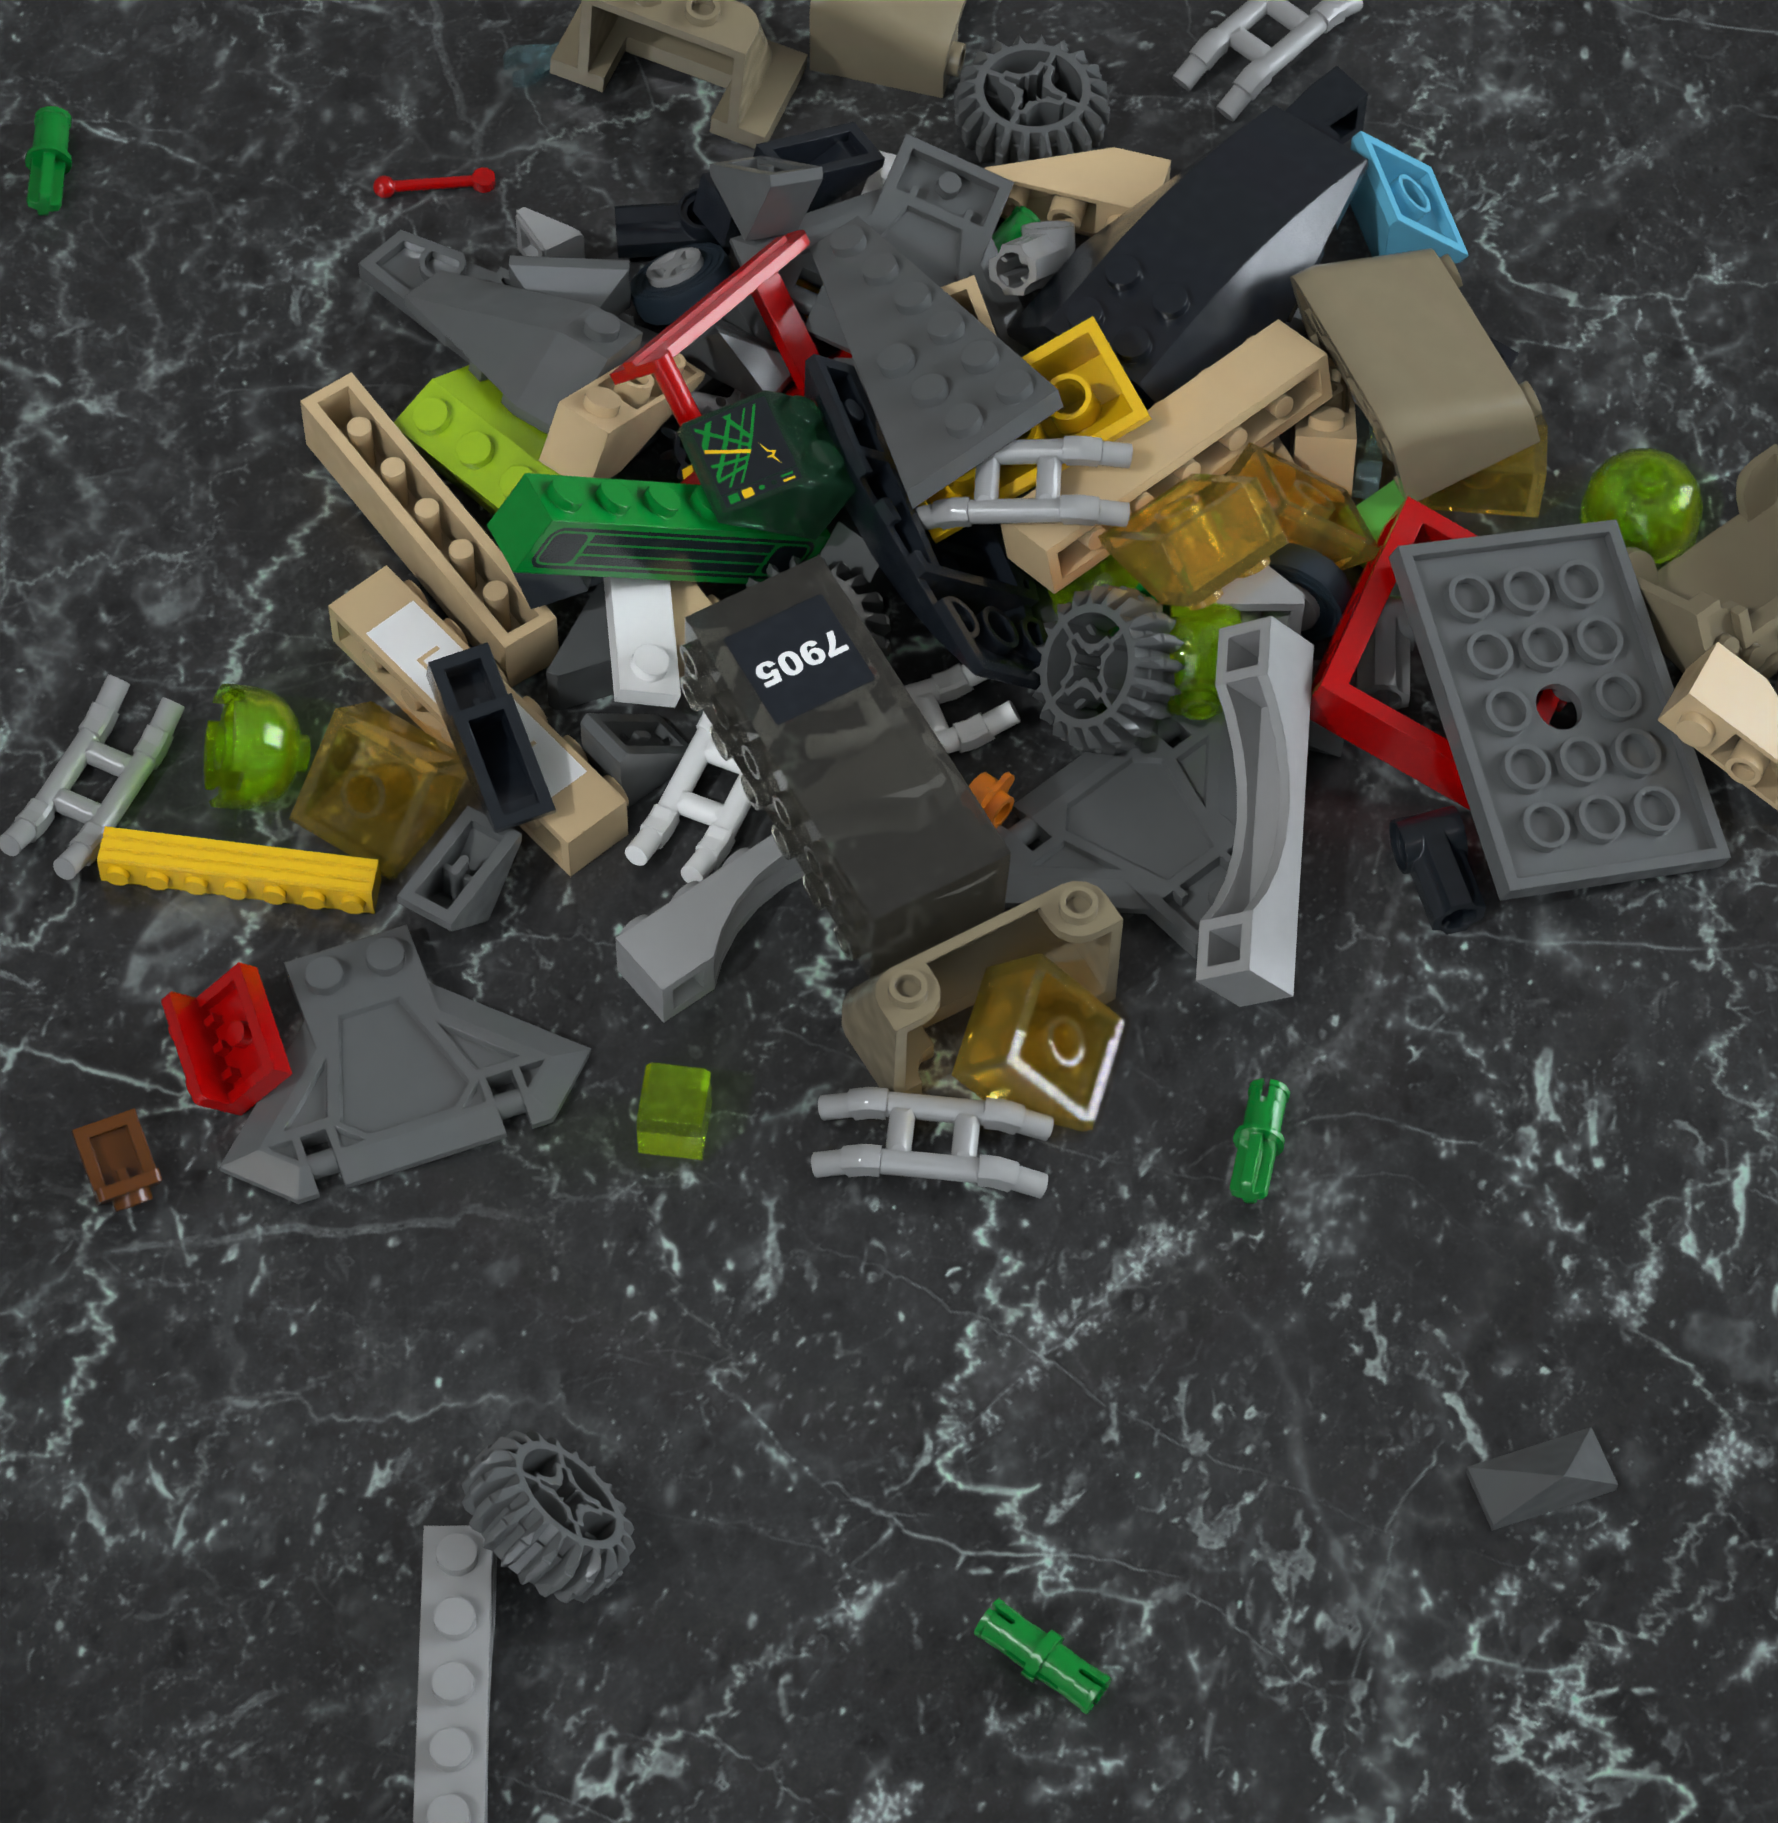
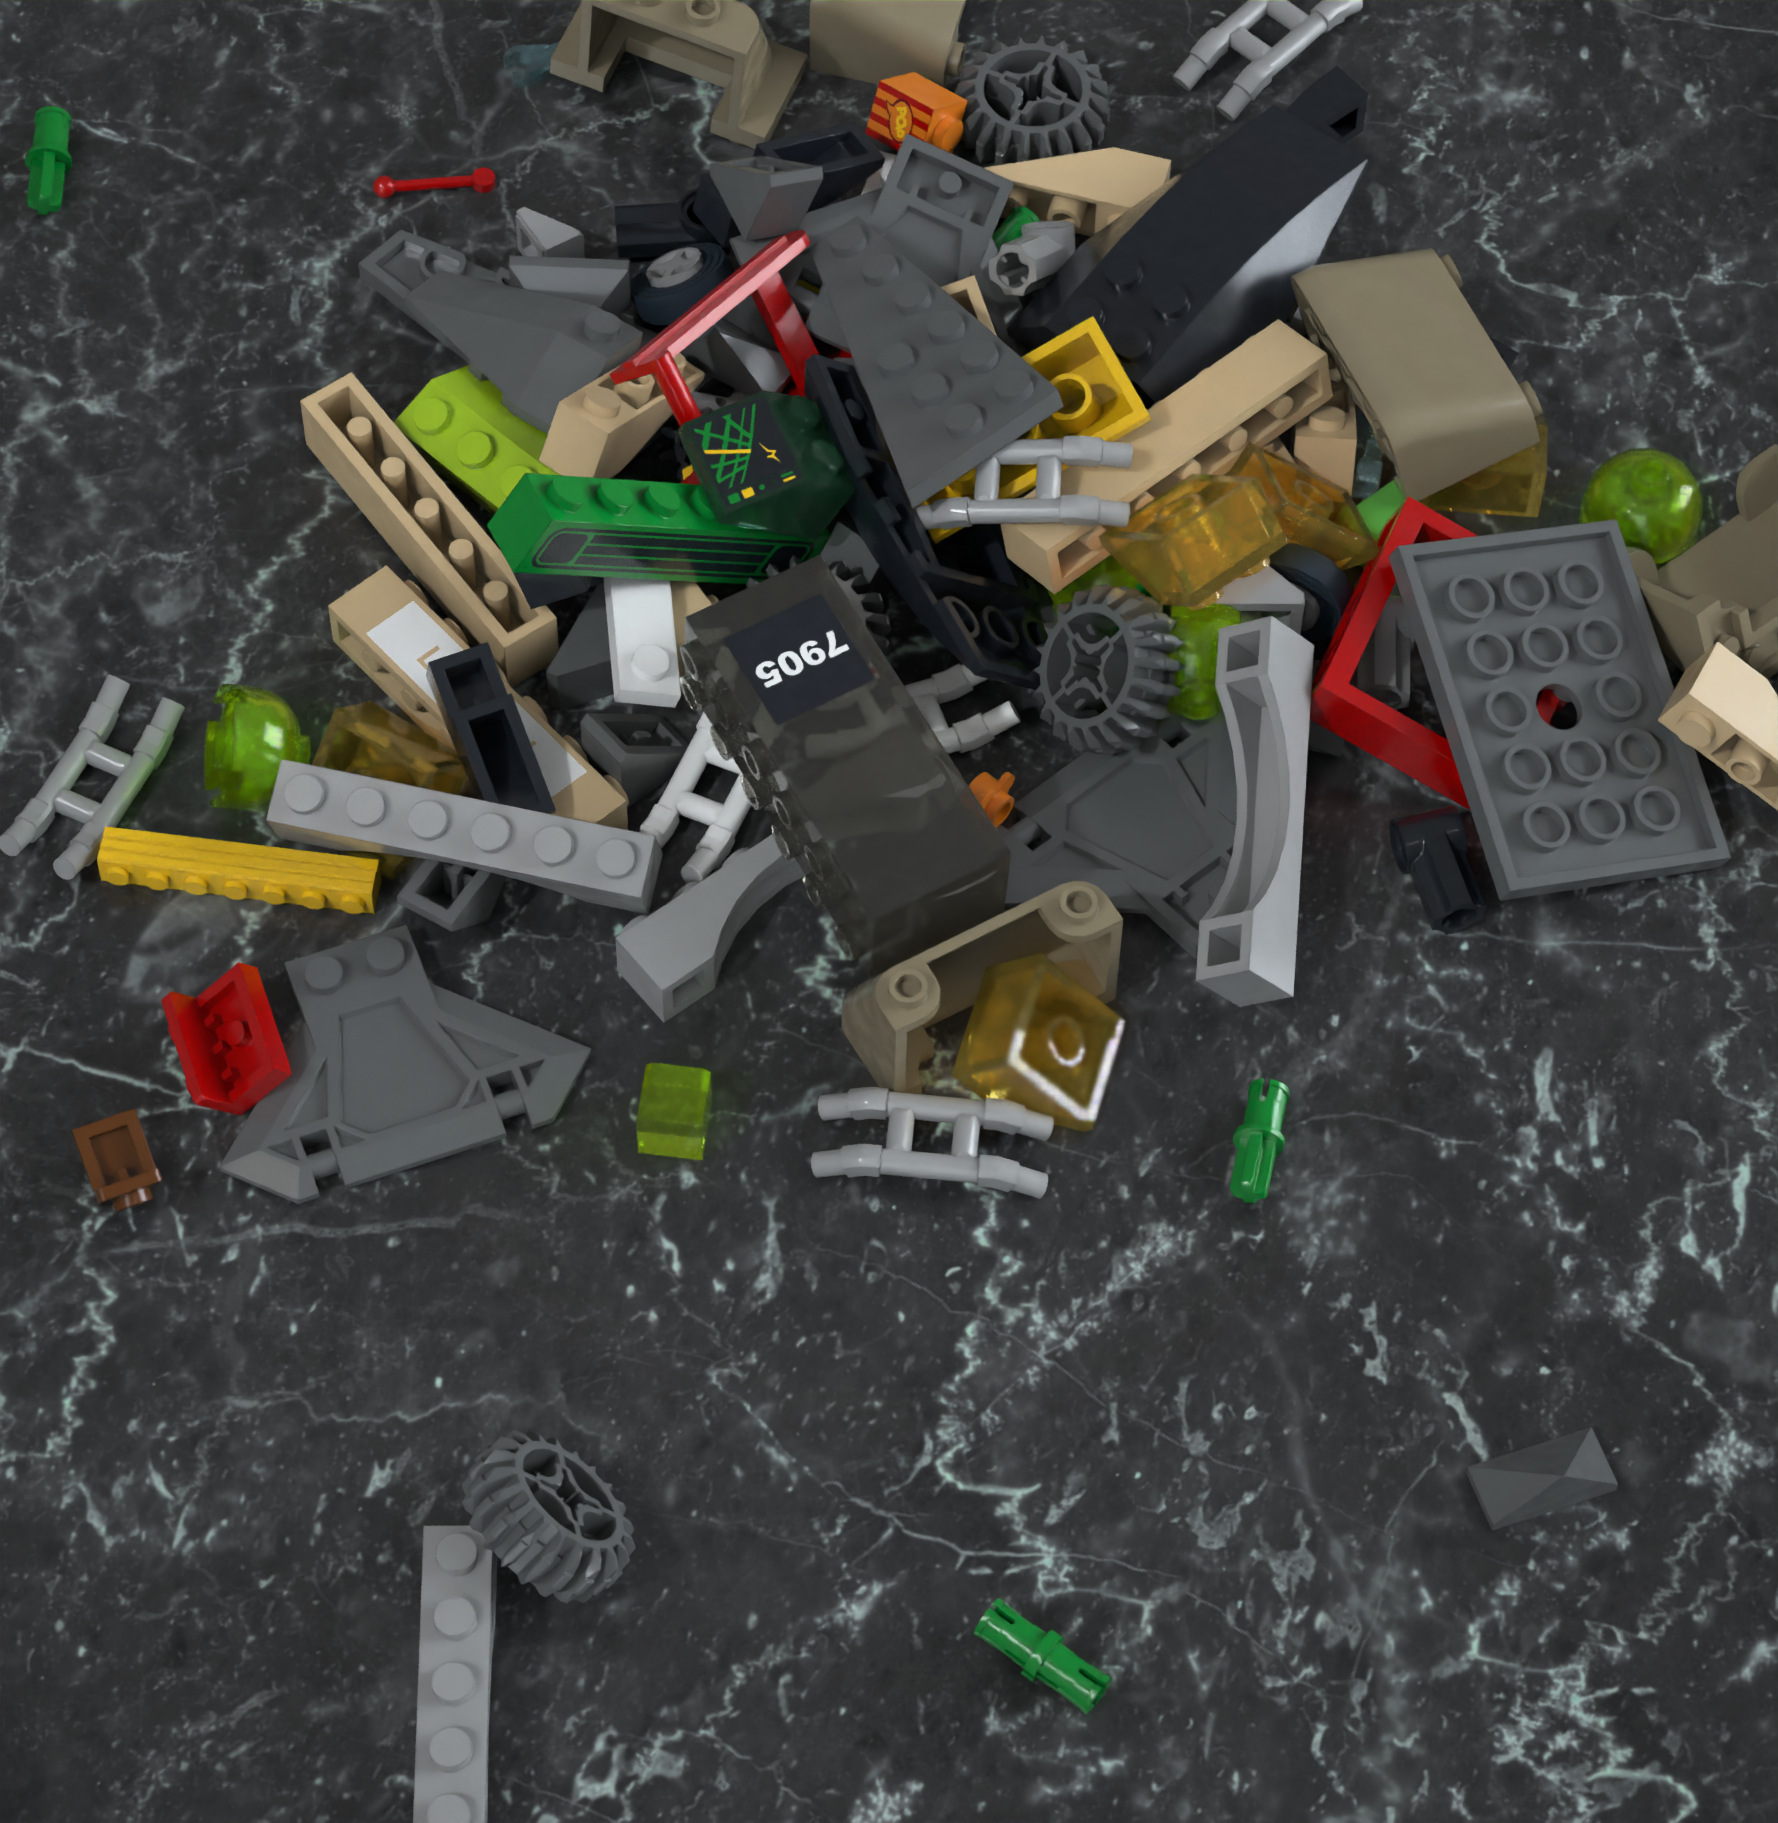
medium azure slope [1350,131,1469,264] -> none
none -> light grey arch [266,759,663,915]
none -> orange brick [865,72,968,154]

